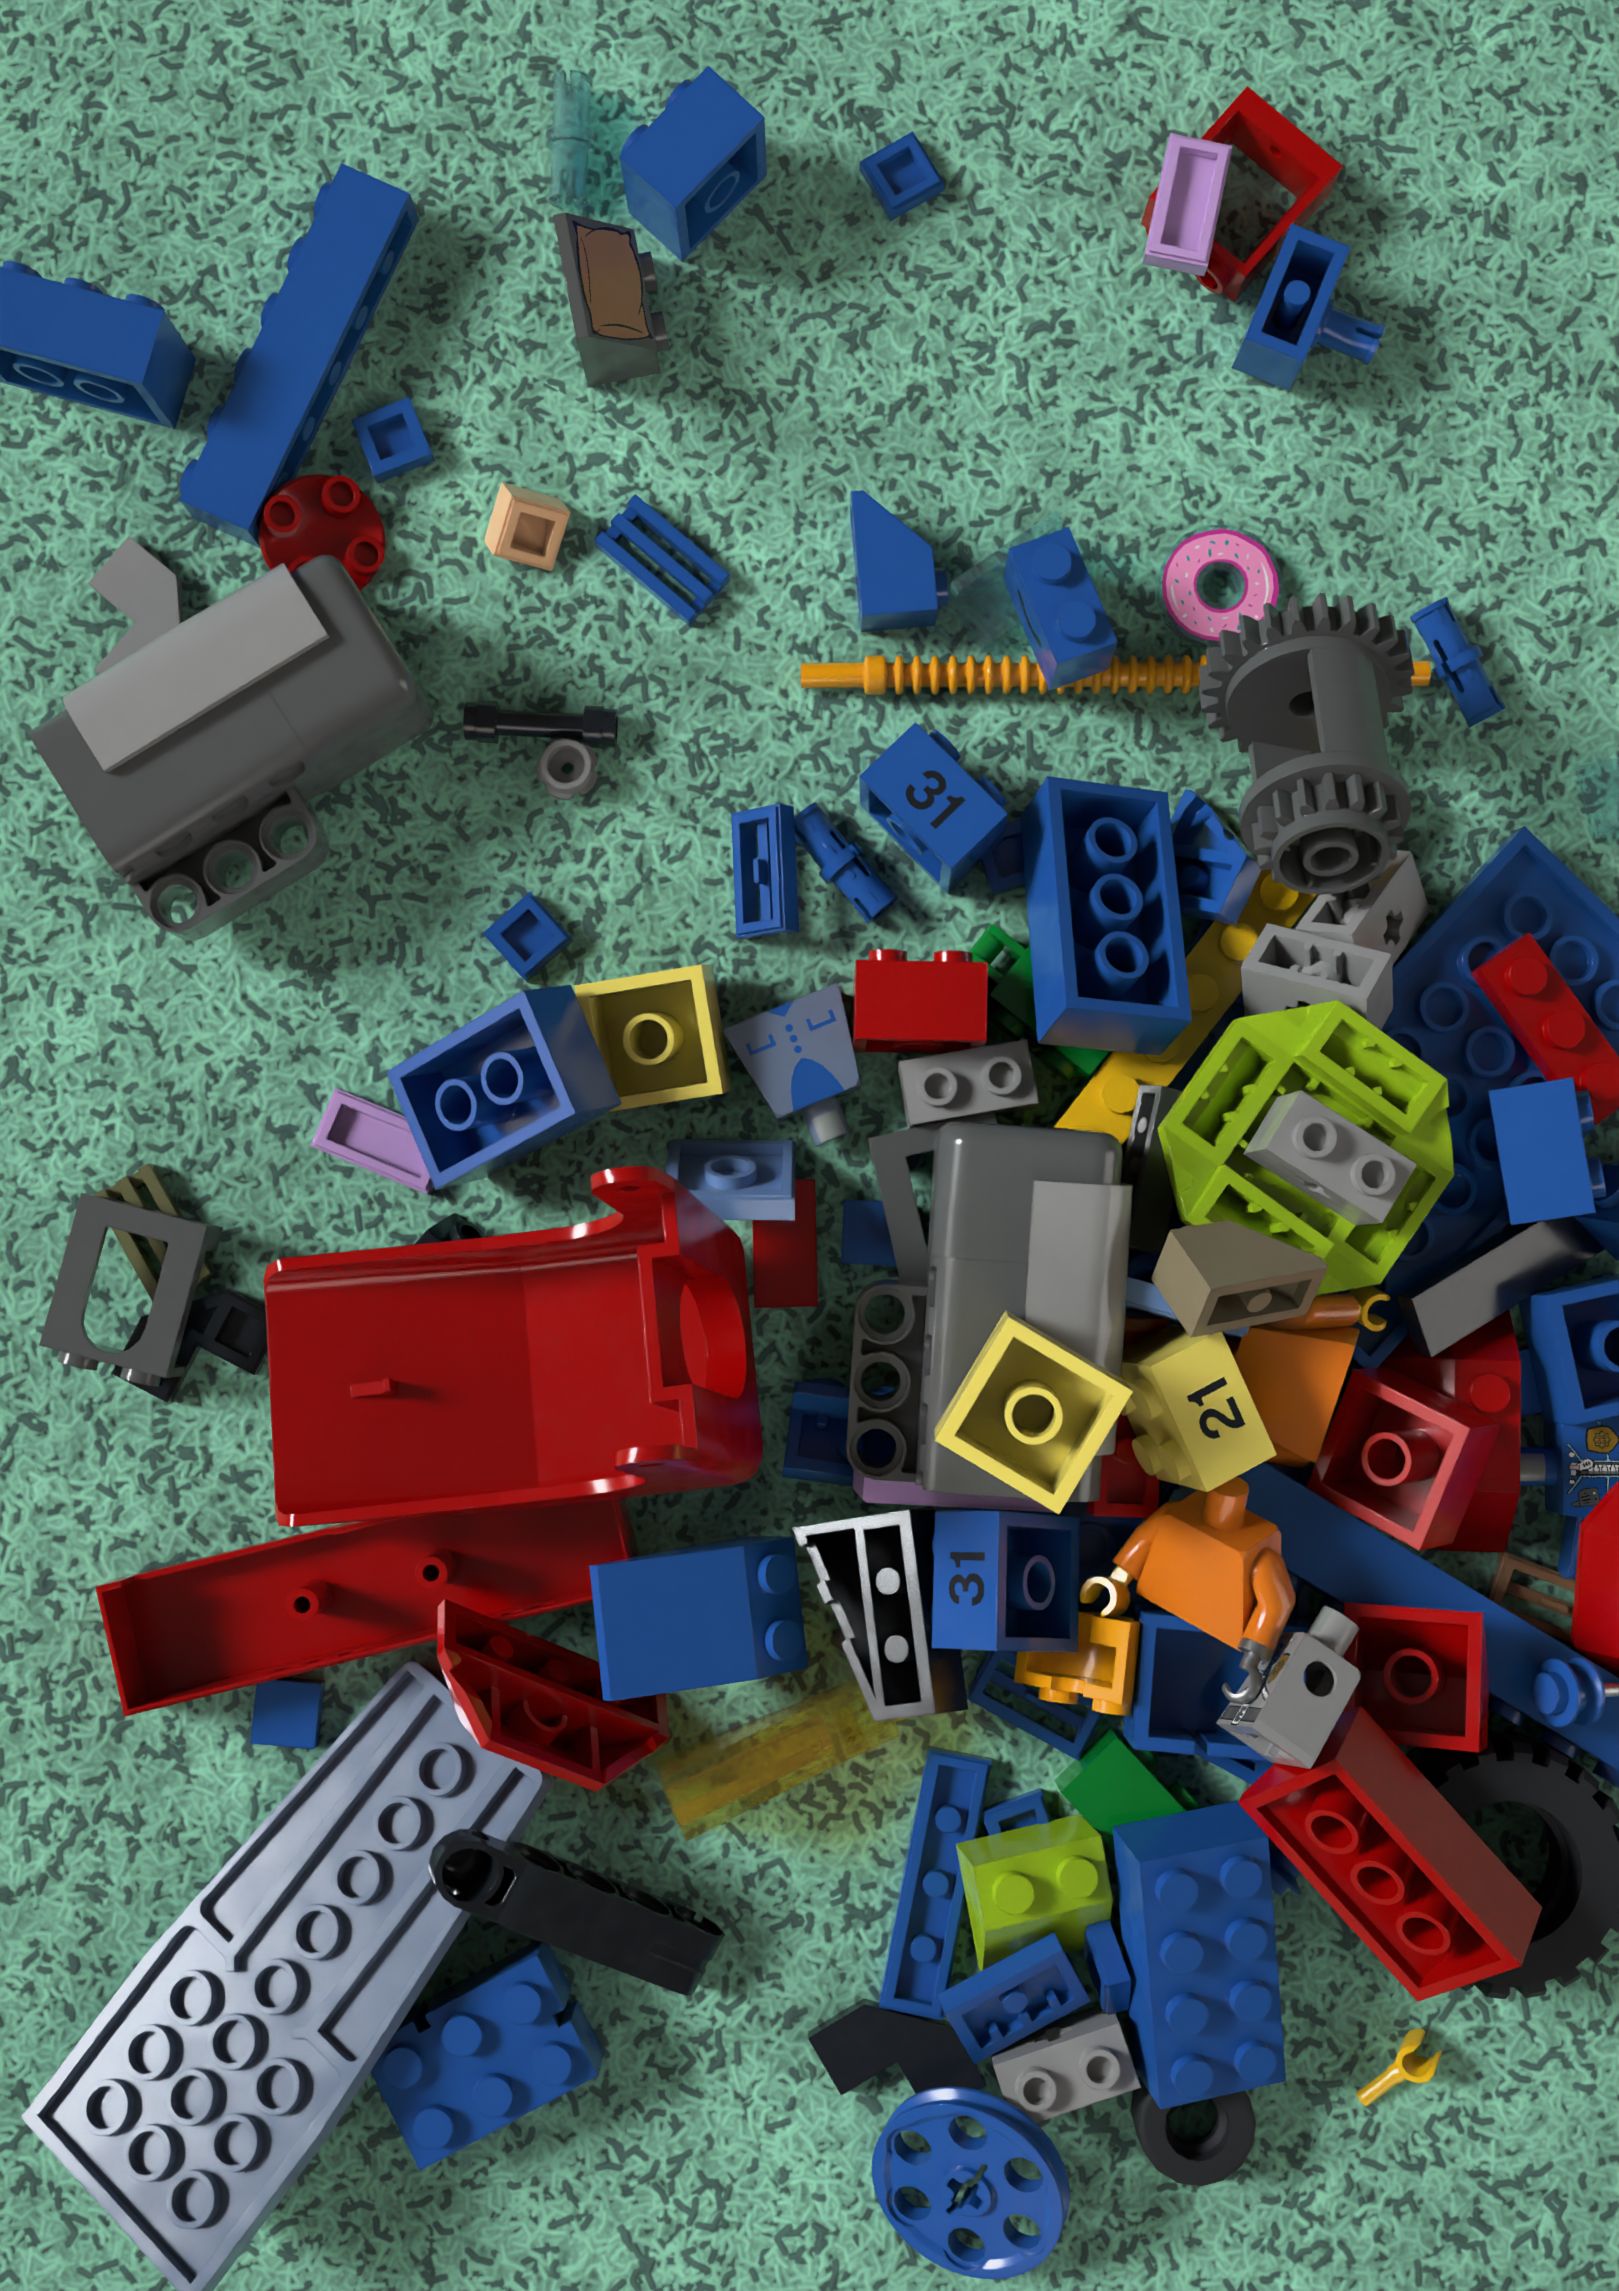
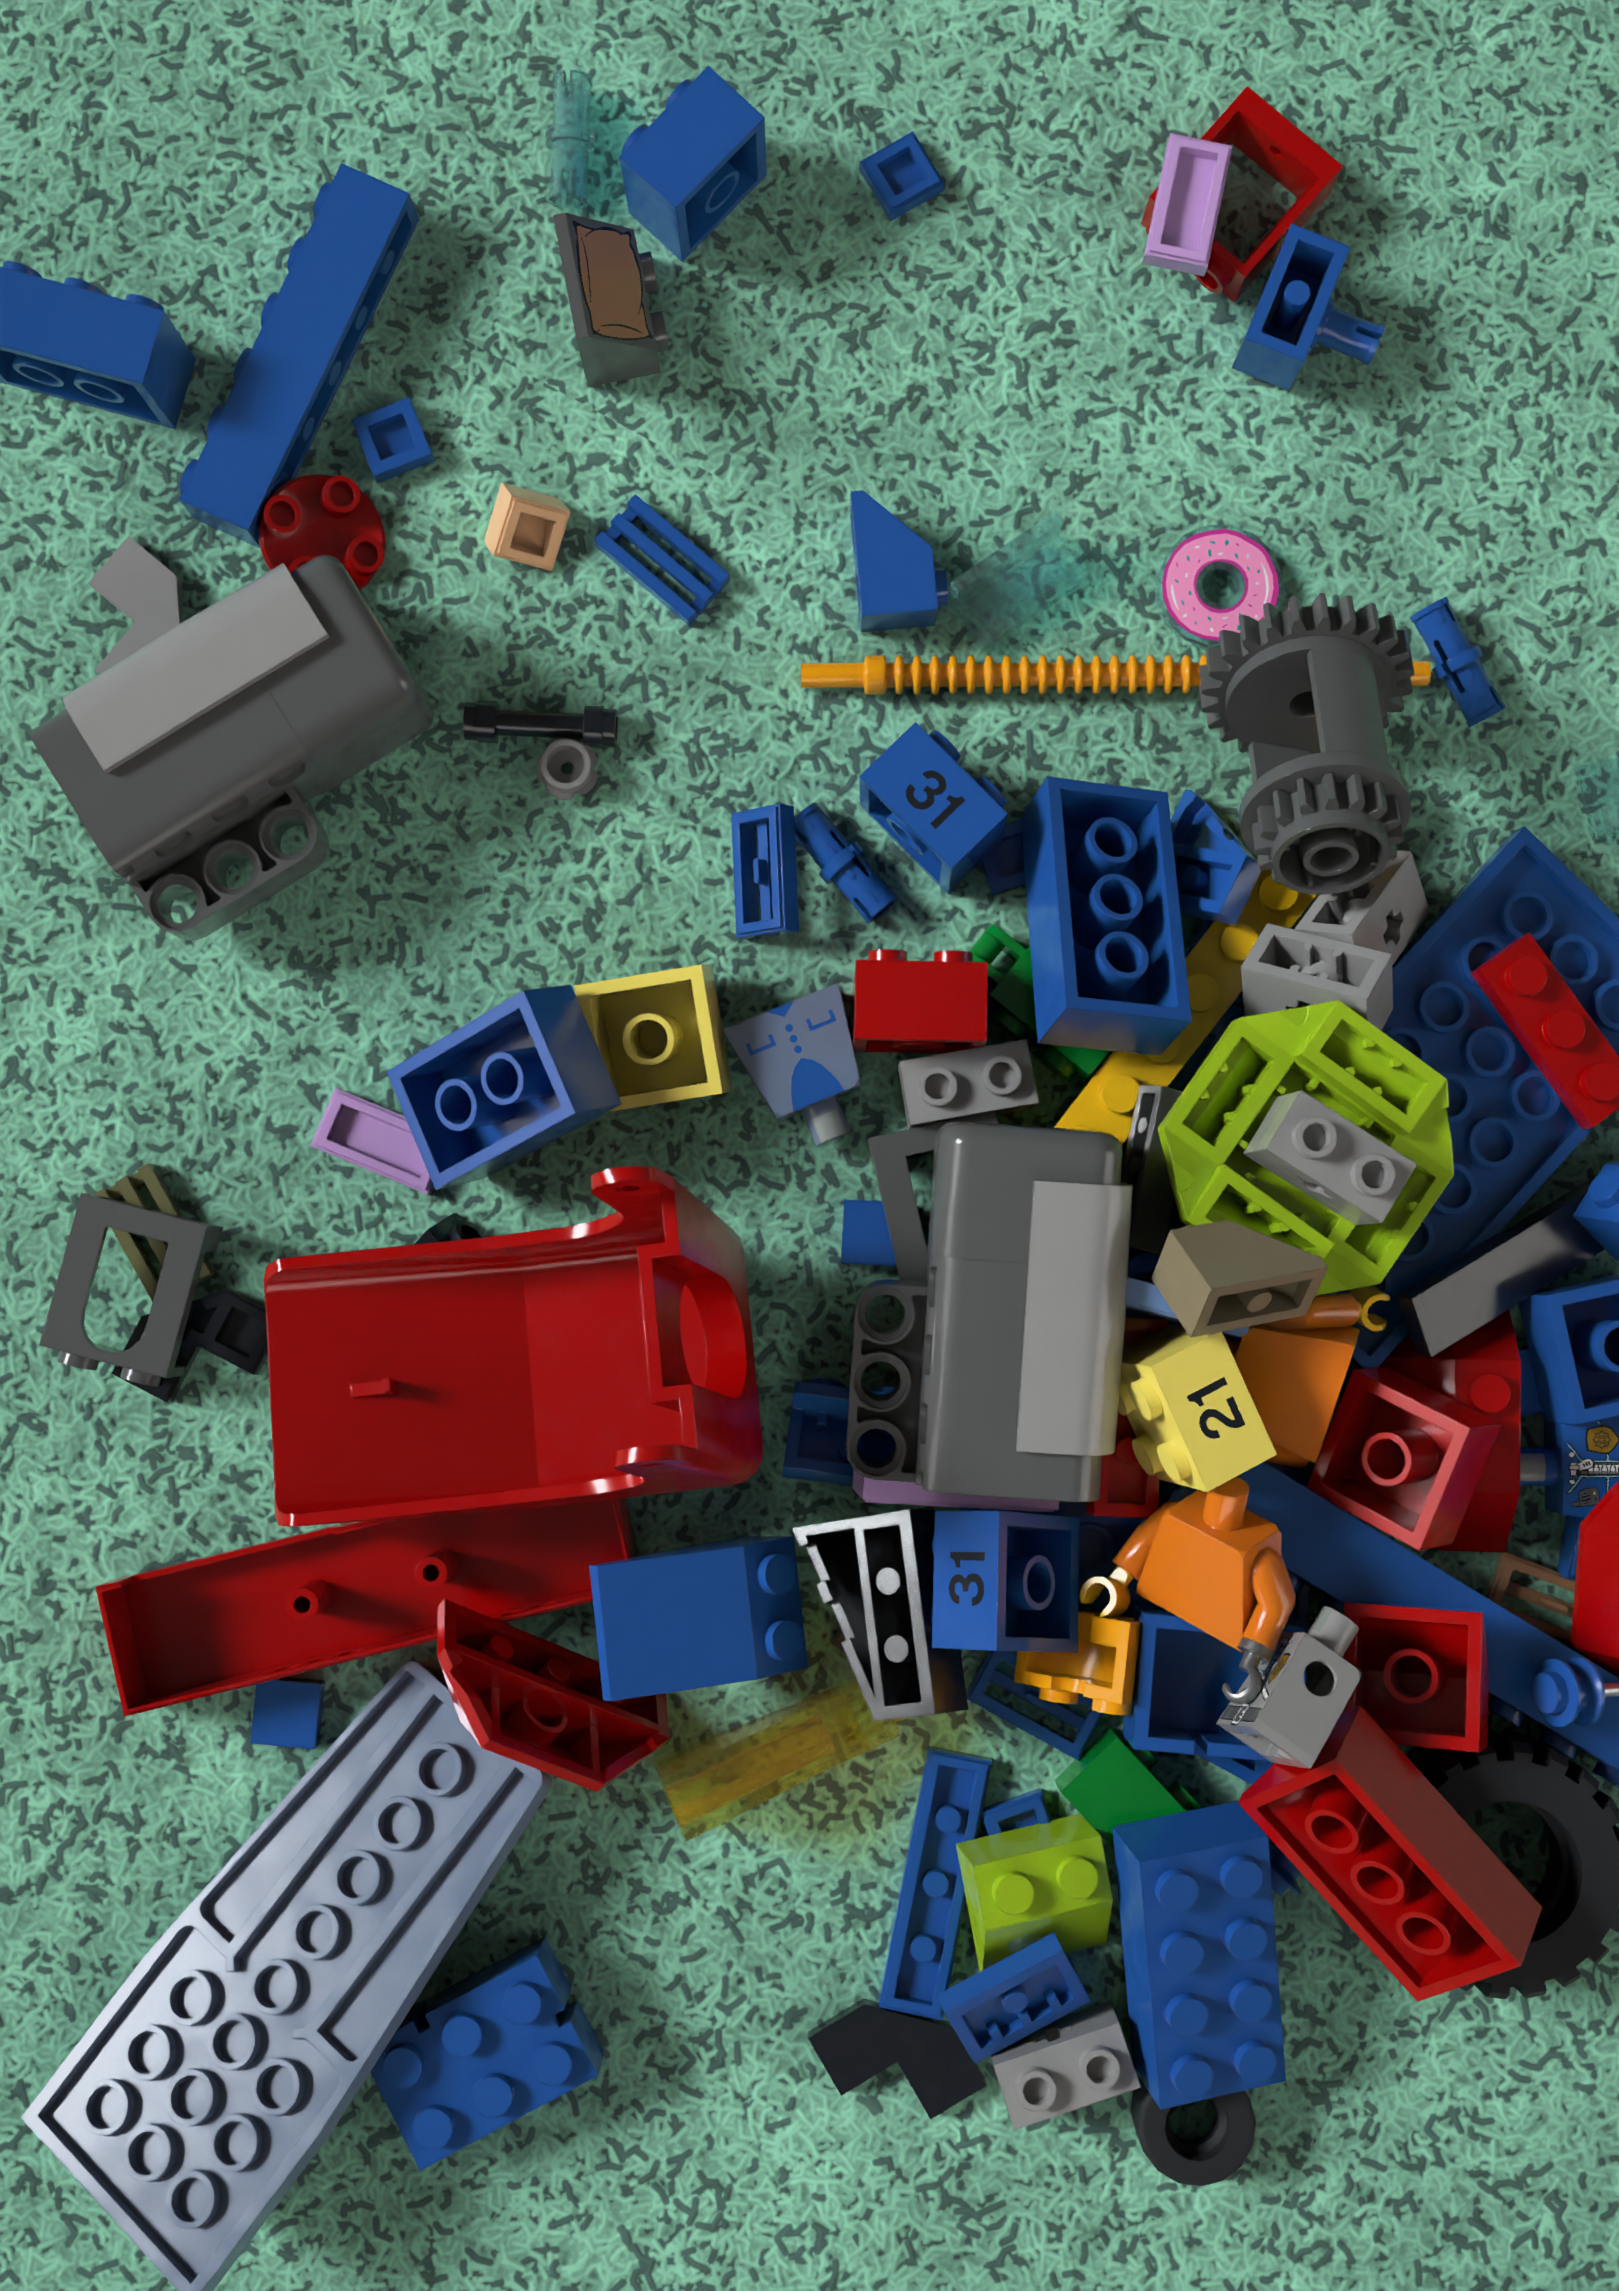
black piece [429,1829,725,1996] -> none
blue tile [483,892,573,982] -> none
medium blue tile [665,1139,796,1220] -> none
red tile [752,1179,818,1308] -> none
blue wedge [872,2086,1070,2279] -> none
light yellow brick [934,1310,1133,1515] -> none
blue brick [1003,527,1118,691] -> none
blue tile [1084,1920,1131,2015] -> none
yellow hand [1356,2028,1442,2107] -> none
blue brick [1488,1077,1606,1225] -> none

